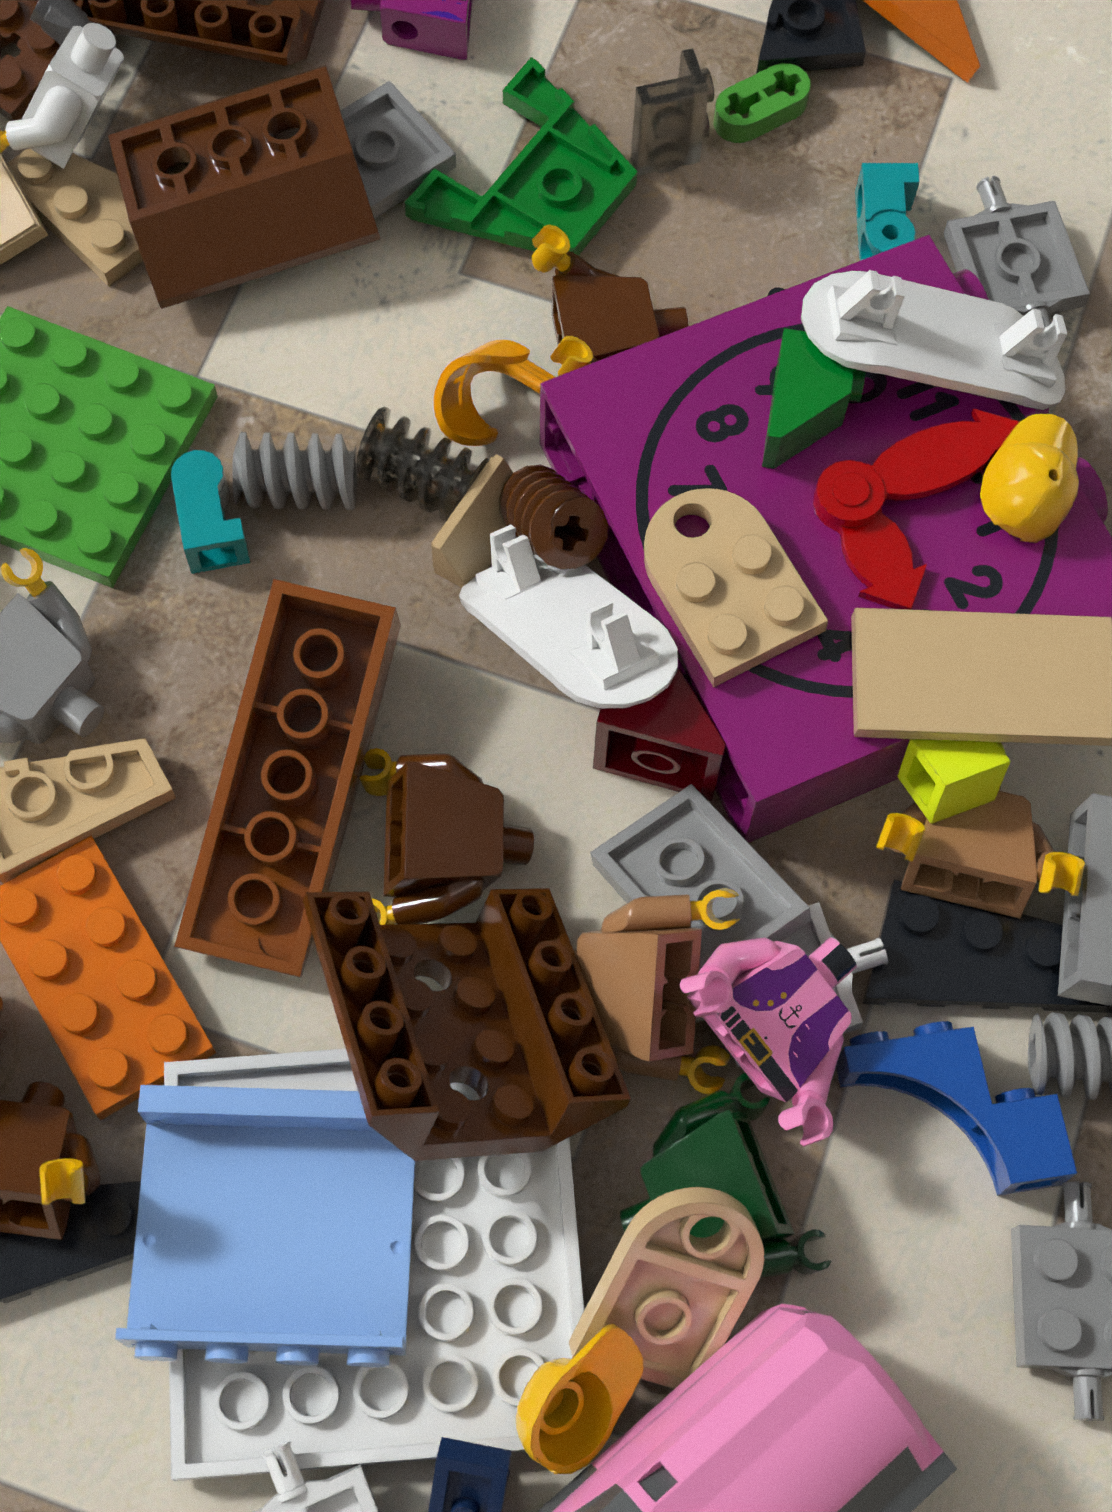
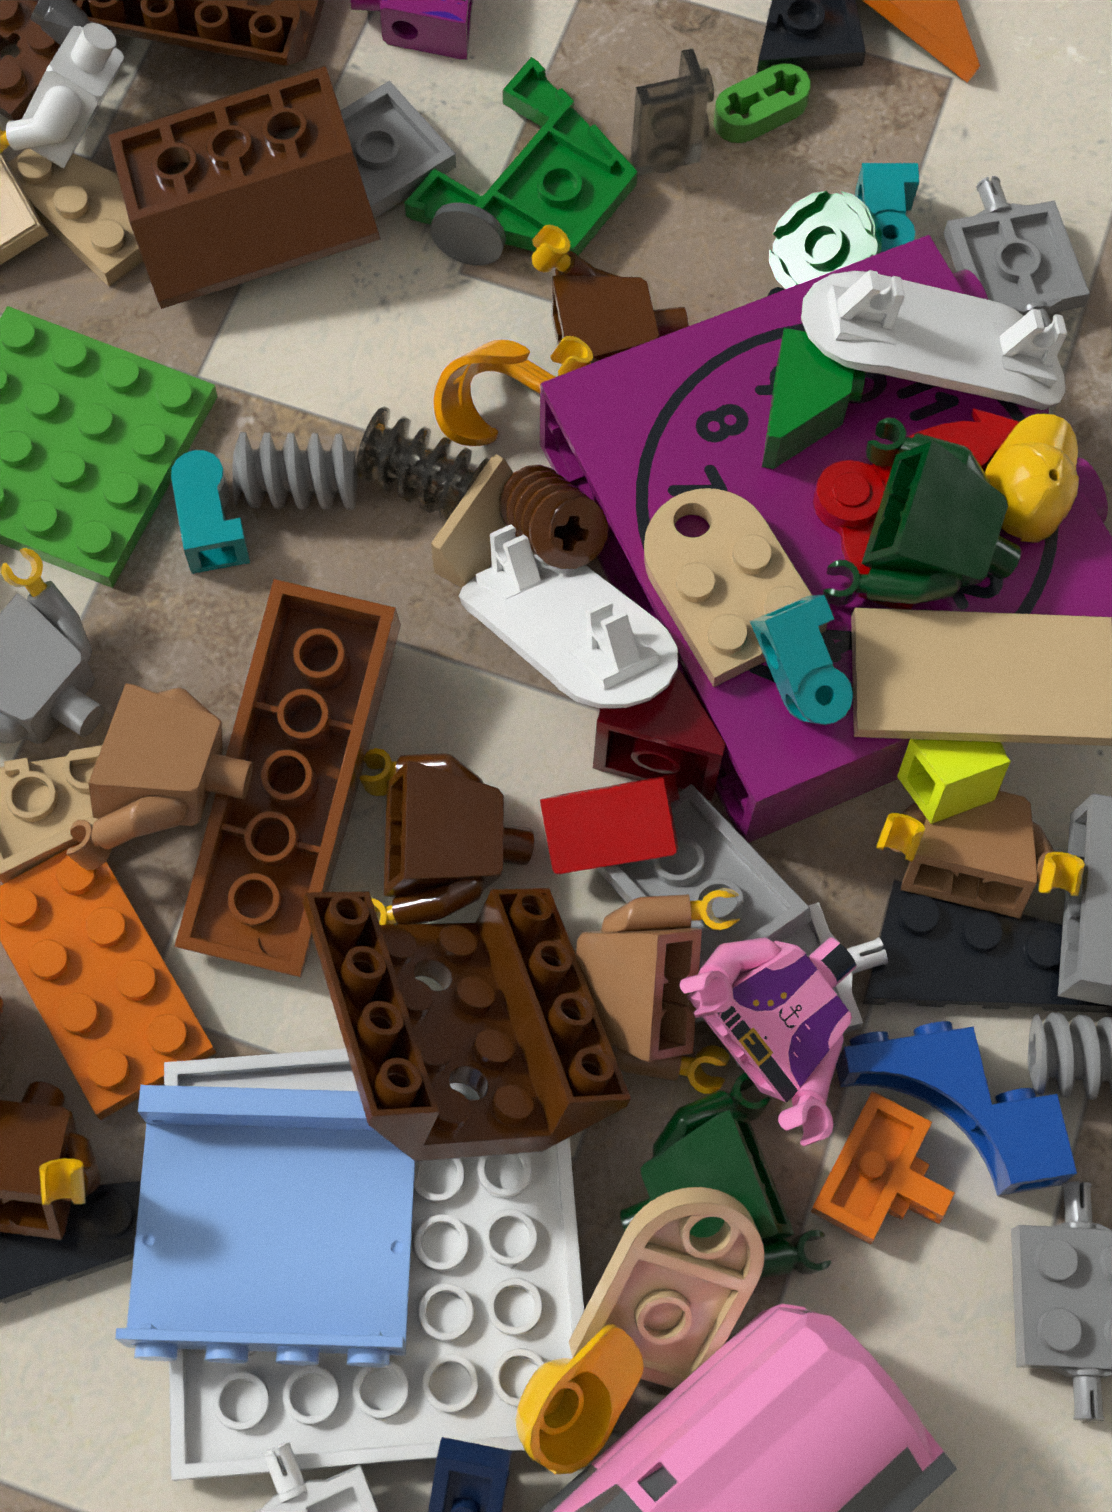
none -> medium nougat torso [66,683,253,870]
none -> dark grey piece [430,203,506,265]
none -> red panel [540,774,680,874]
none -> teal leg [750,595,853,725]
none -> tile [769,191,882,289]
none -> orange hinge [811,1091,955,1245]
none -> dark green torso [823,417,1021,606]

